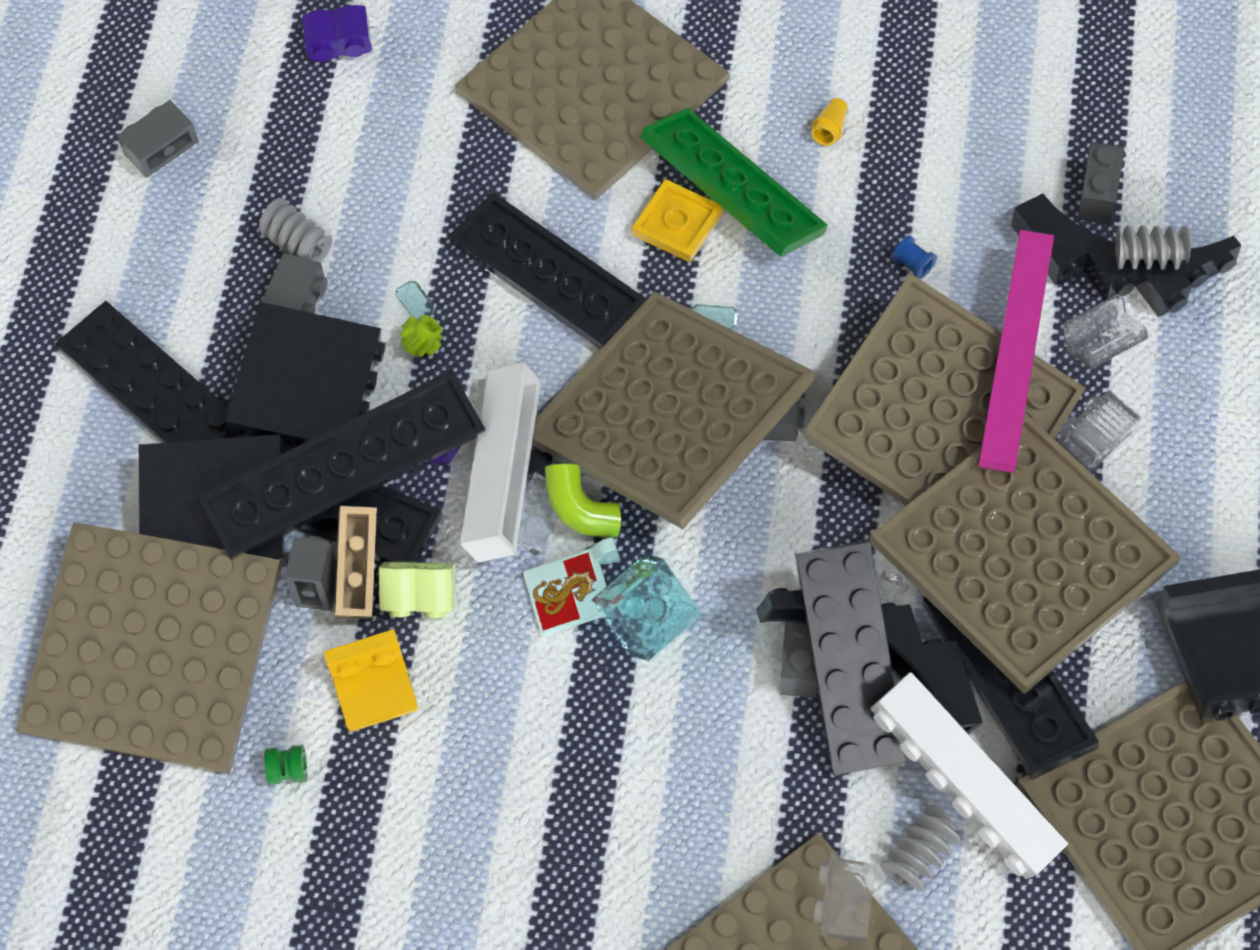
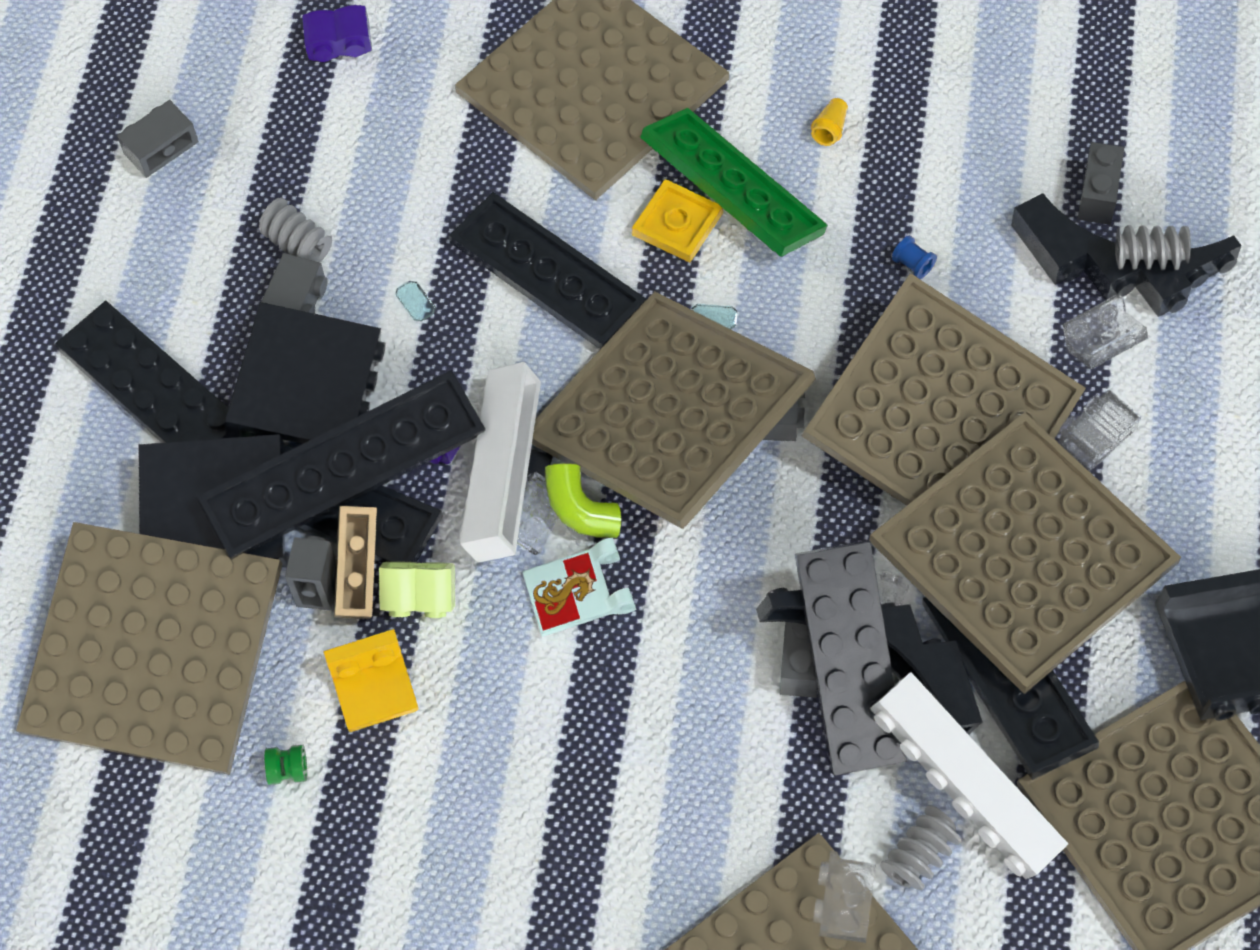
lime gear [400,315,443,357] -> none
clear light blue brick [591,554,702,661] -> none
dark pink tile [978,230,1054,473] -> none

